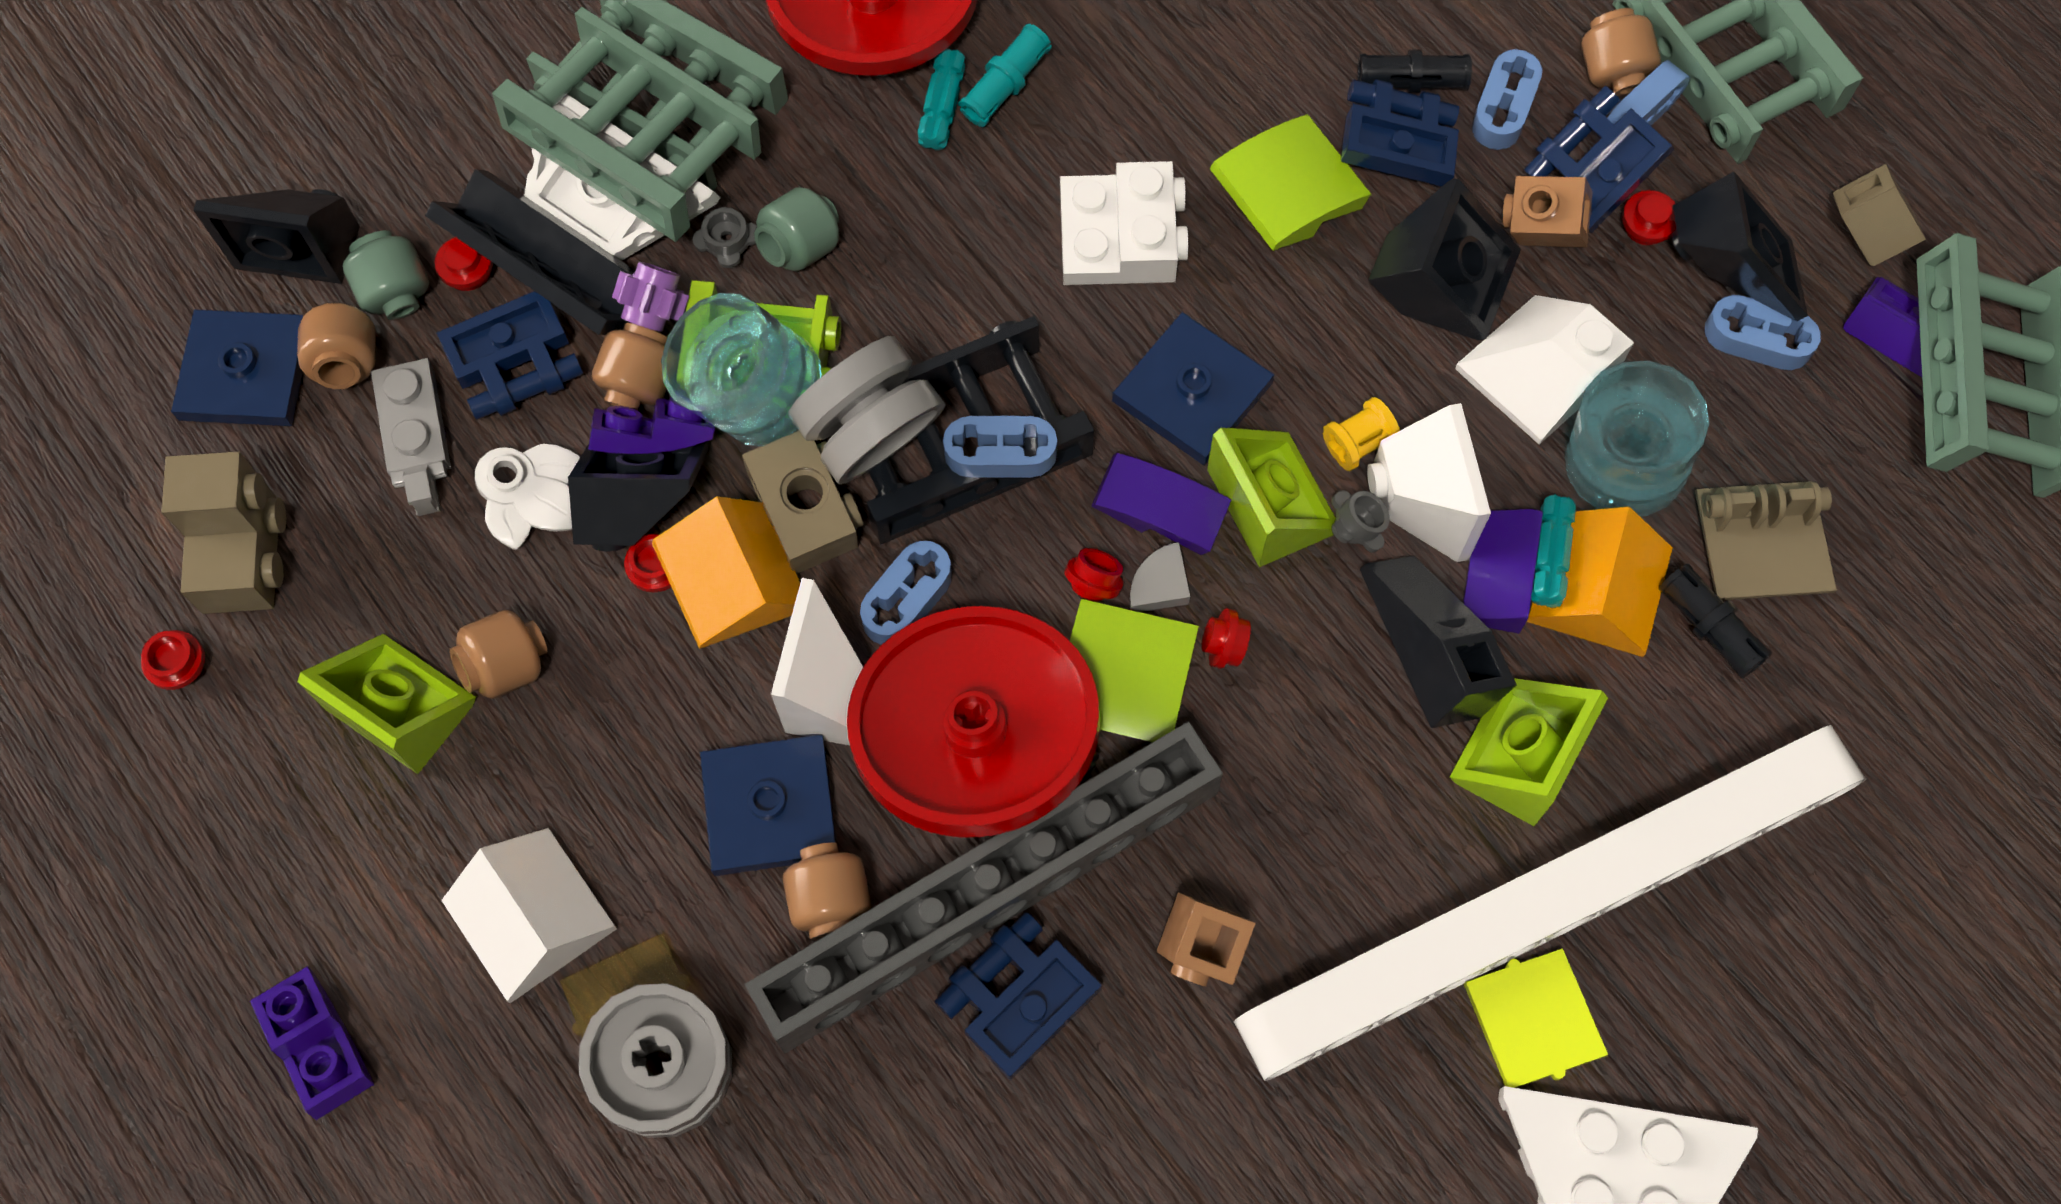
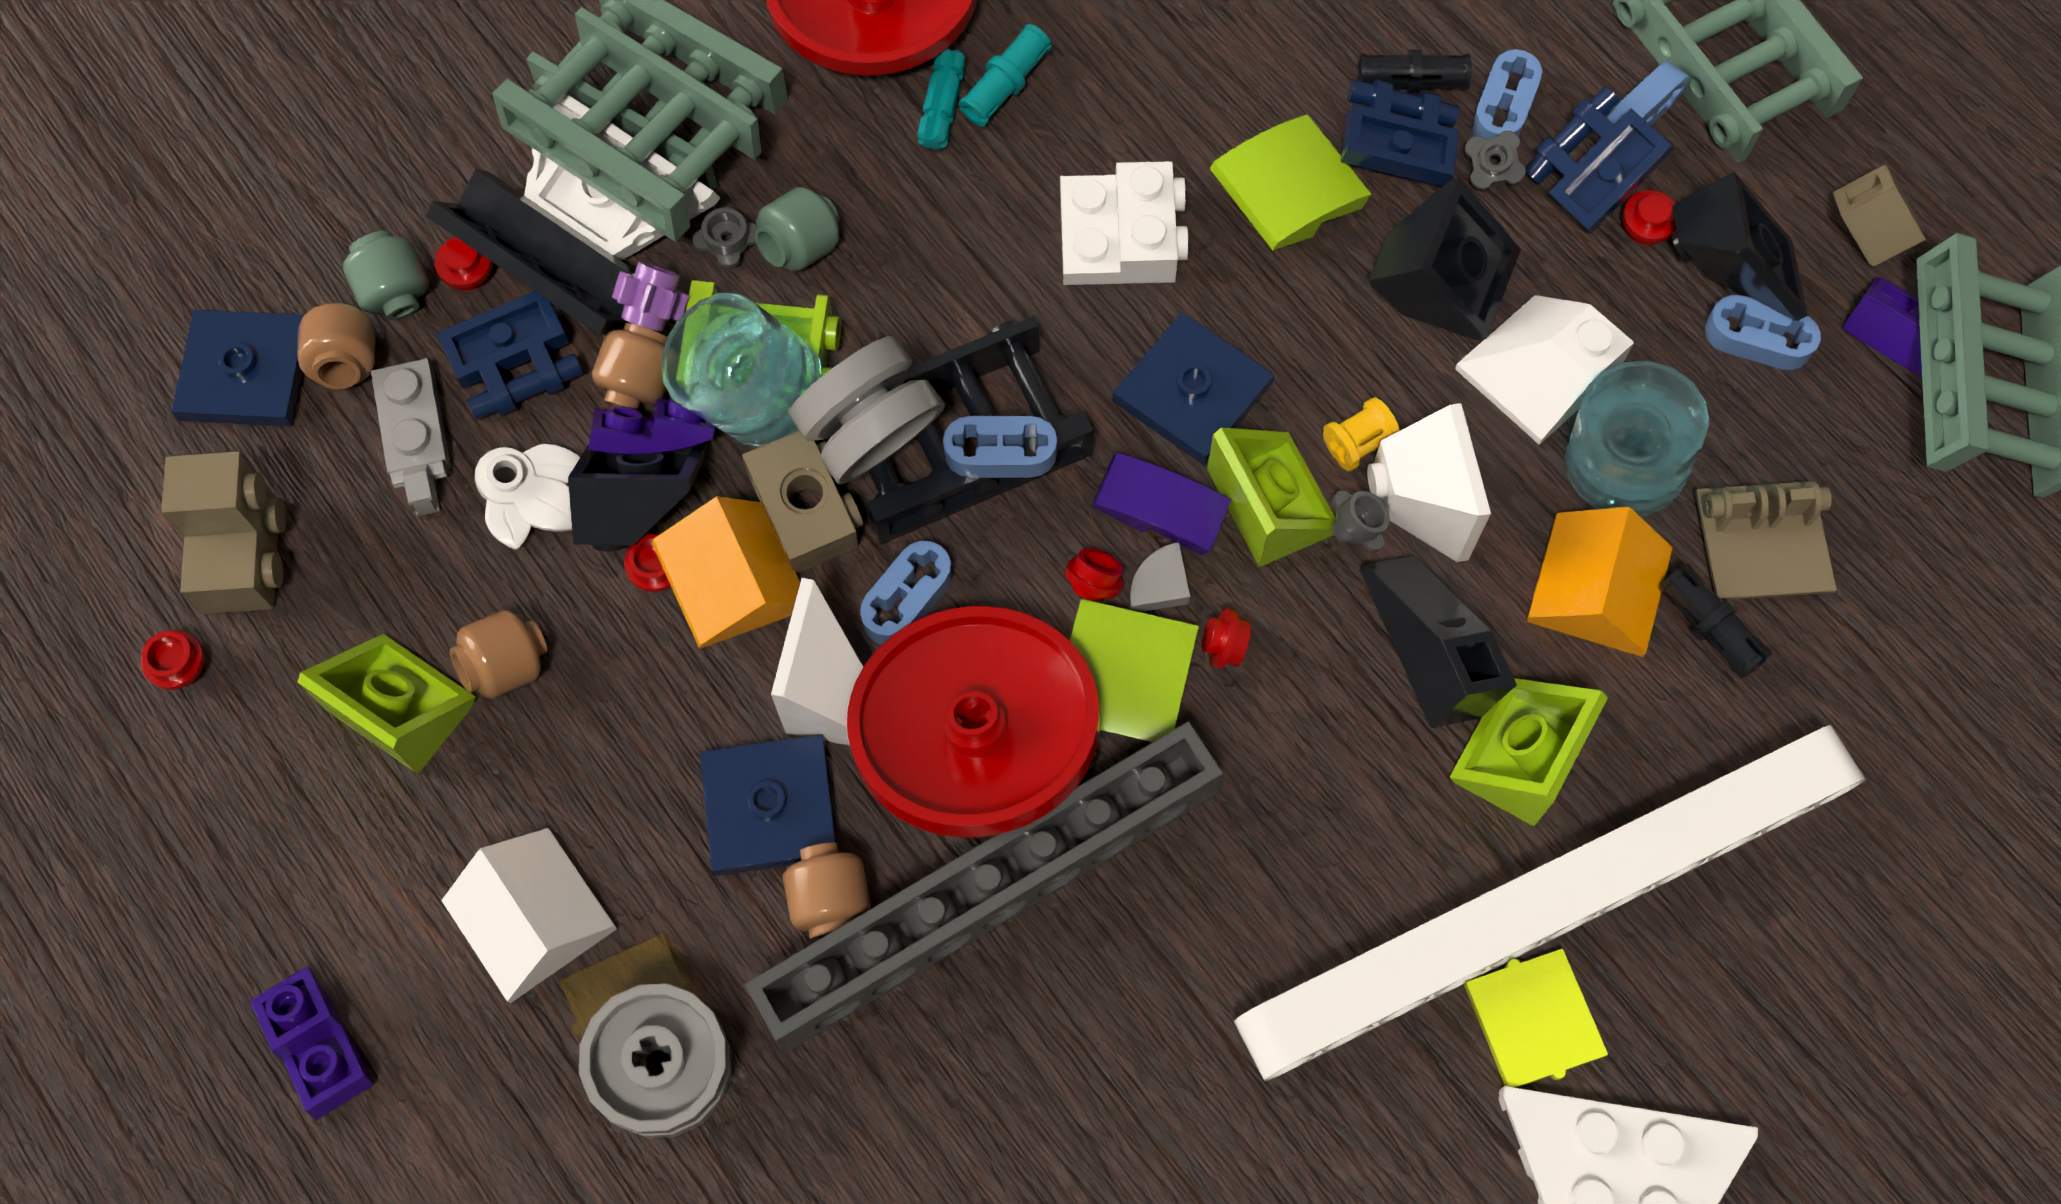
black slope [193,189,360,284] -> none
dark blue plate [934,912,1102,1081] -> none
medium nougat brick [1156,892,1255,987] -> none
dark purple slope [1463,509,1543,634] -> none
medium nougat brick [1503,176,1593,247] -> none
teal axle [1531,494,1576,608] -> none
medium nougat head [1581,8,1661,96] -> none
none -> dark grey plate [1464,131,1526,190]

